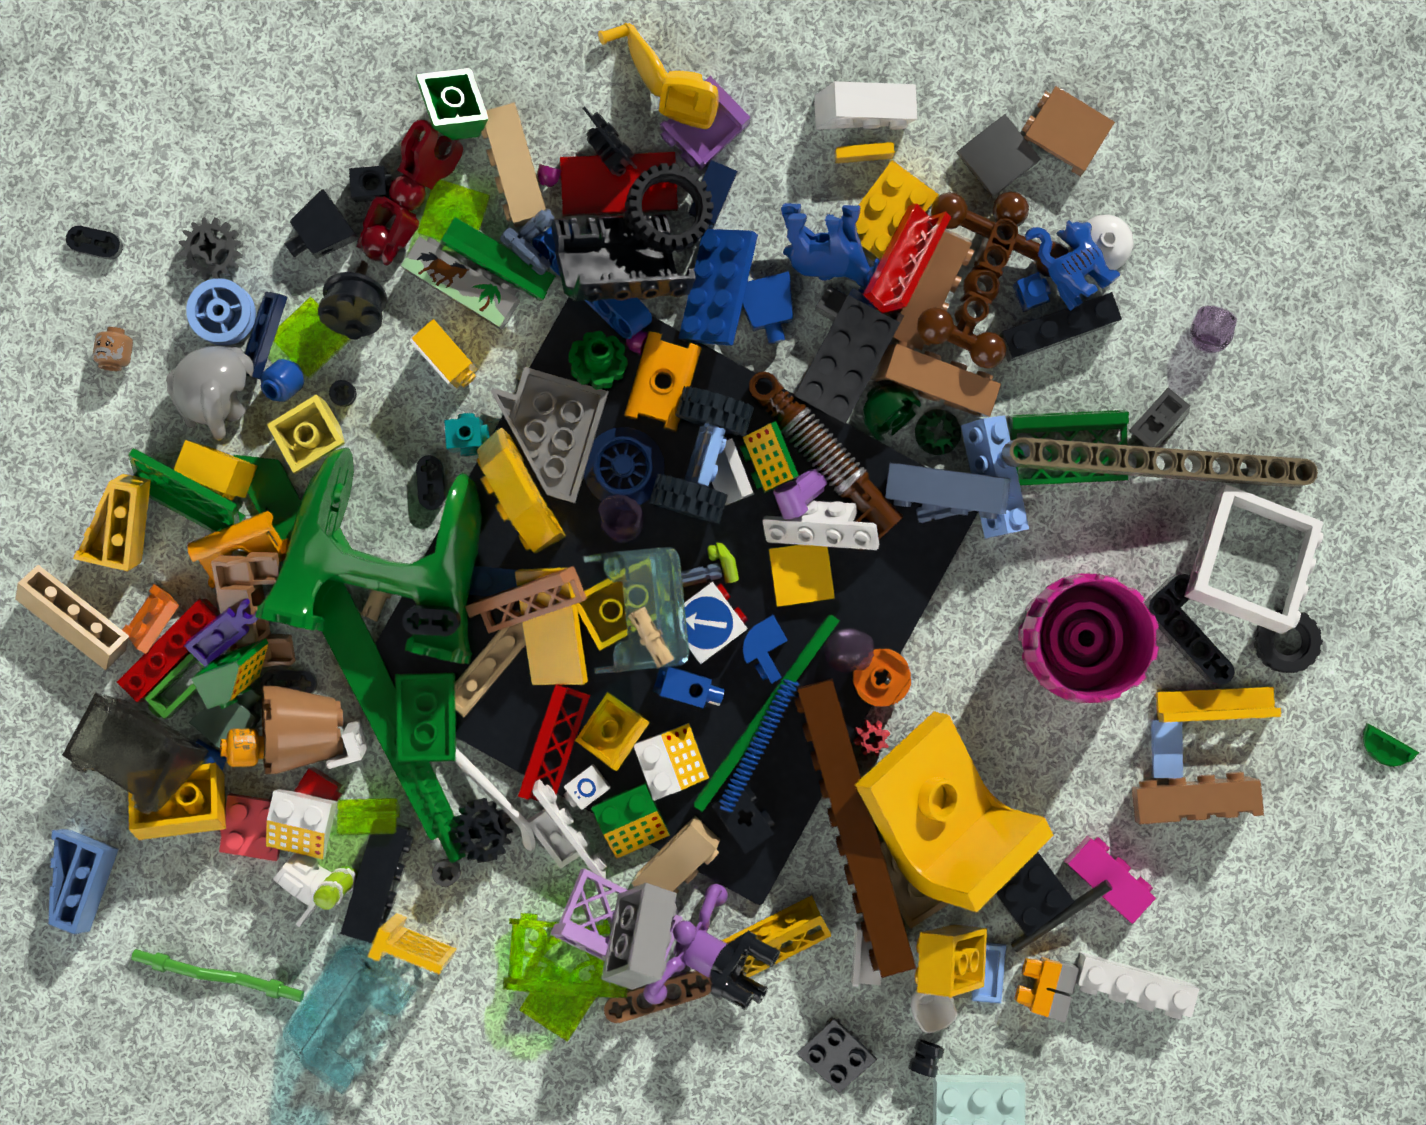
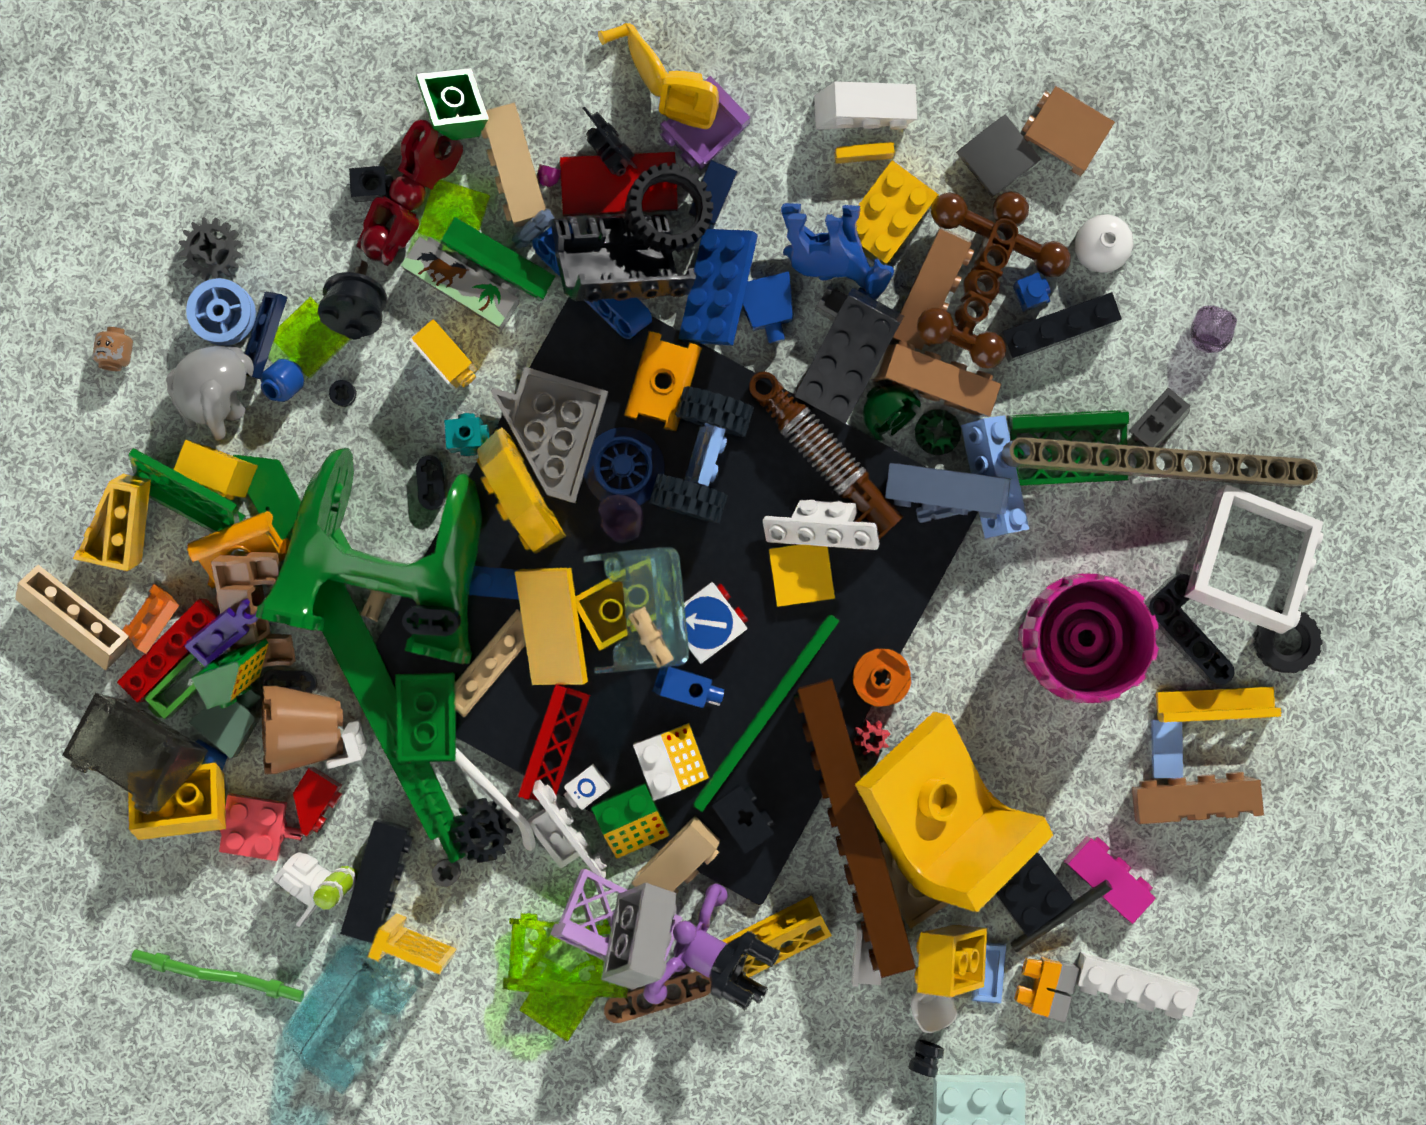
medium blue wedge [48,829,119,934] -> none
black beam [66,226,123,260] -> none
light orange head [220,728,264,767] -> none
white slope [266,788,338,859] -> none
light yellow slope [267,394,345,474] -> none
black torso [284,189,359,259] -> none
clear neon green panel [337,798,400,835] -> none
nougat fence [465,566,587,633] -> none
sand blue axle [500,228,551,275] -> none
green plant [568,331,628,390] -> none
yellow tile [575,692,650,771] -> none
magenta hinge [625,330,648,355] -> none
sand blue axle [665,563,722,590] -> none
lime arm [707,543,739,583] -> none
white panel [712,438,754,505] -> none
blue piece [719,679,800,812] -> none
slope [739,421,799,493] -> none
blue brick [743,615,788,683] -> none
medium lavender piece [773,469,827,520] -> none
black hinge [797,1017,877,1093] -> none
clear purple hair [824,629,874,673] -> none
red fence [863,203,951,313] -> none
blue animal [1025,220,1120,311] -> none
green tile [1363,723,1419,767] -> none

